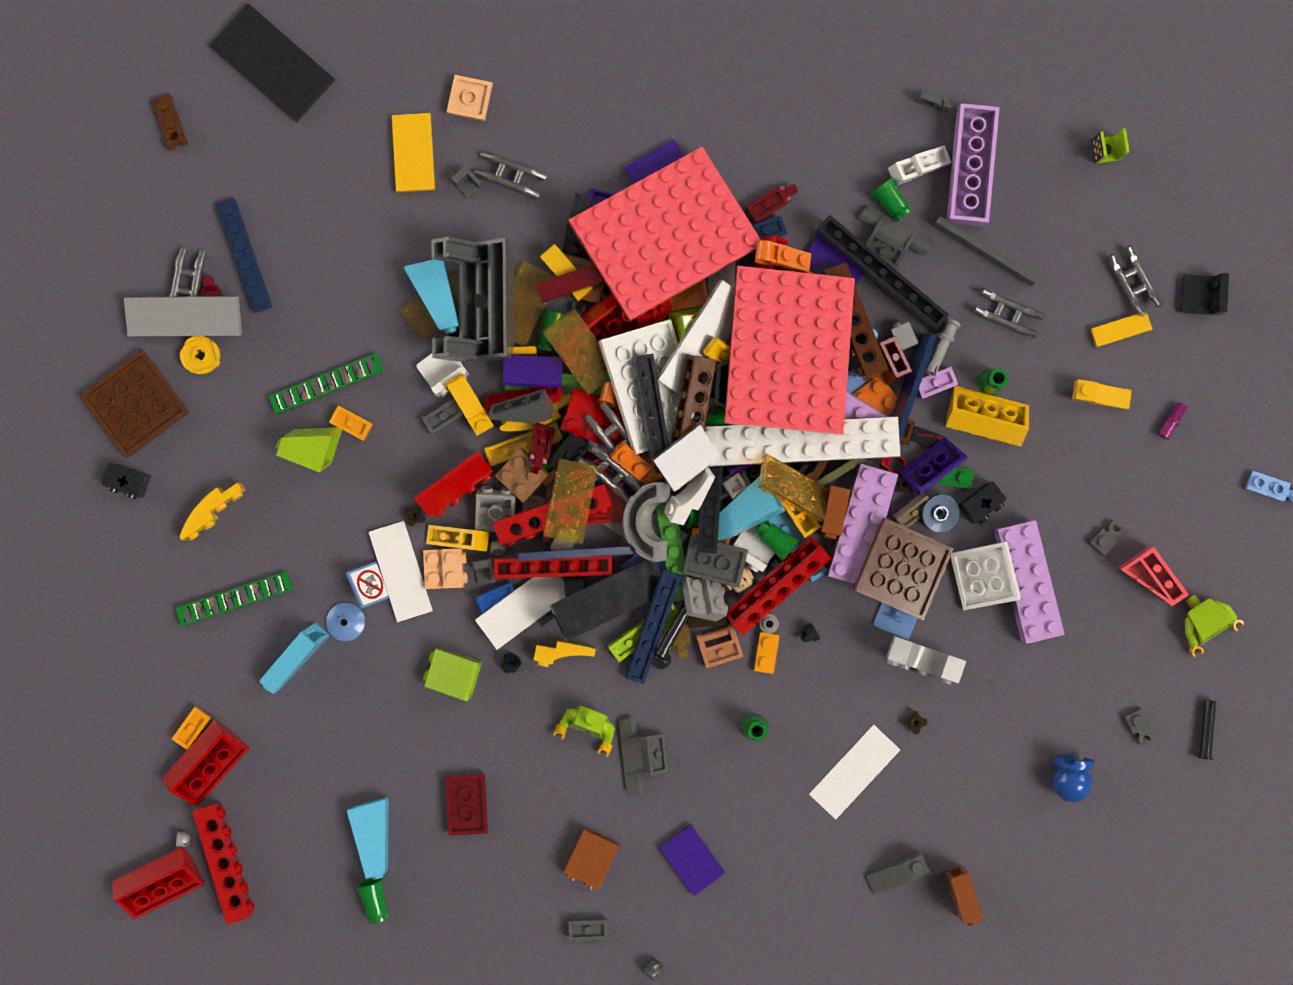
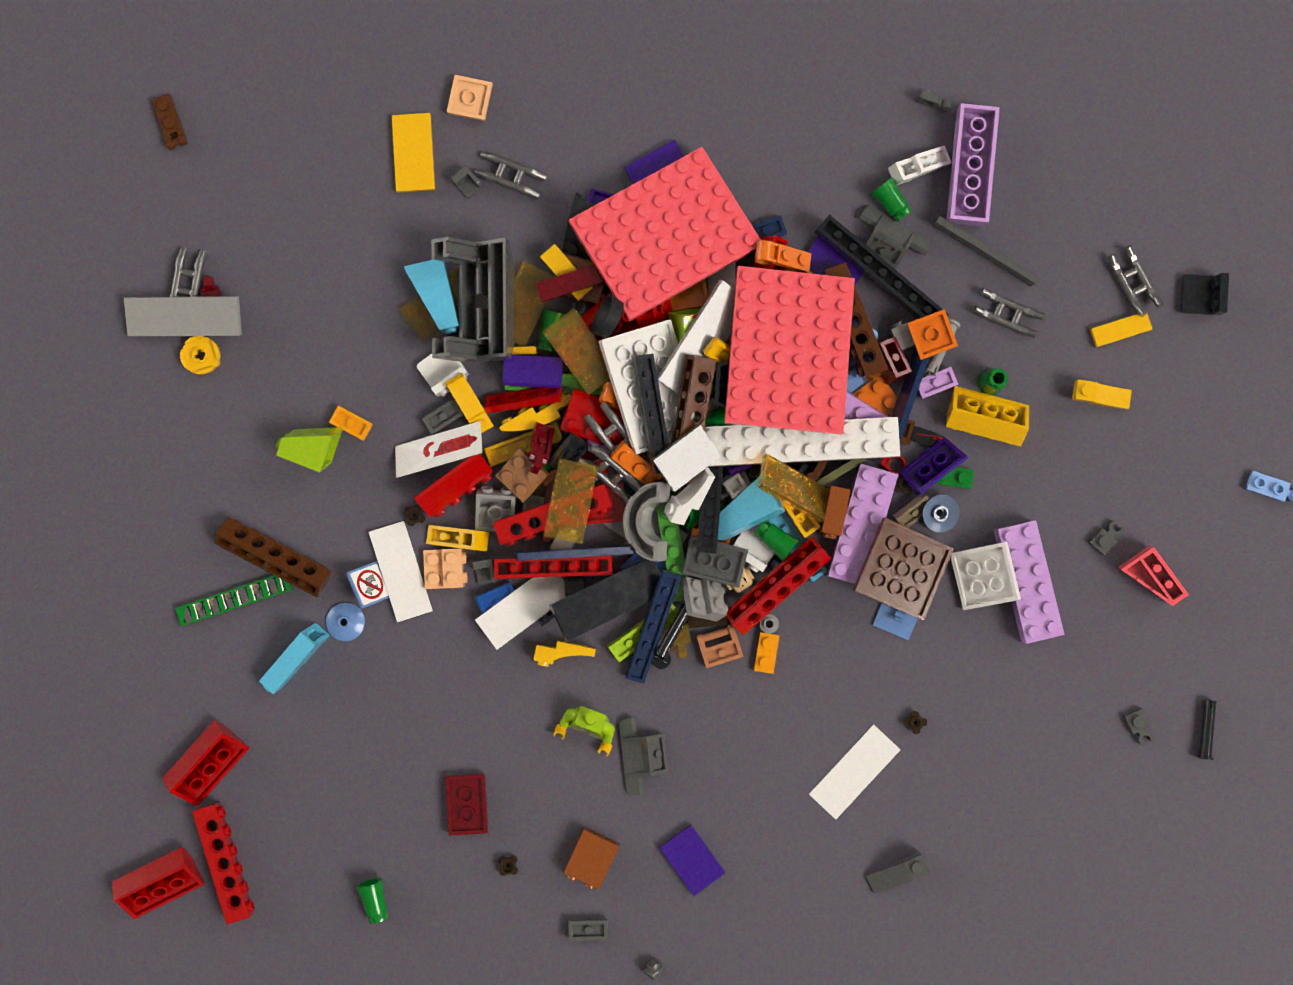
reddish brown plate [80,350,190,458] -> none
black brick [101,462,151,500] -> none
light orange plate [172,706,212,750] -> none
light grey hinge [176,832,191,848] -> none
yellow slope [180,483,246,541] -> none
black tile [210,3,335,122] -> none
dark blue plate [216,198,273,313] -> none
tile [268,353,384,414] -> none
medium azure slope [347,797,389,880] -> none
lime slope [423,648,482,701] -> none
dark grey slope [489,389,554,424] -> none
light grey hinge [490,540,505,556] -> none
black tile [500,653,521,673] -> none
green plant [741,714,768,741] -> none
dark red hinge [746,184,798,224] -> none
black tile [800,623,820,643] -> none
light grey brick [886,636,966,685] -> none
dark orange brick [943,866,983,926] -> none
black brick [959,481,1007,524] -> none
blue tile [1052,755,1094,802] -> none
lime piece [1091,128,1129,164] -> none
magenta axle [1158,402,1187,440] -> none
lime torso [1184,595,1244,657] -> none
none -> reddish brown brick [214,517,331,597]
none -> white sticker [395,421,482,478]
none -> dark brown plate [498,855,518,876]
none -> black tyre [591,294,624,338]
none -> orange plate [907,309,958,360]

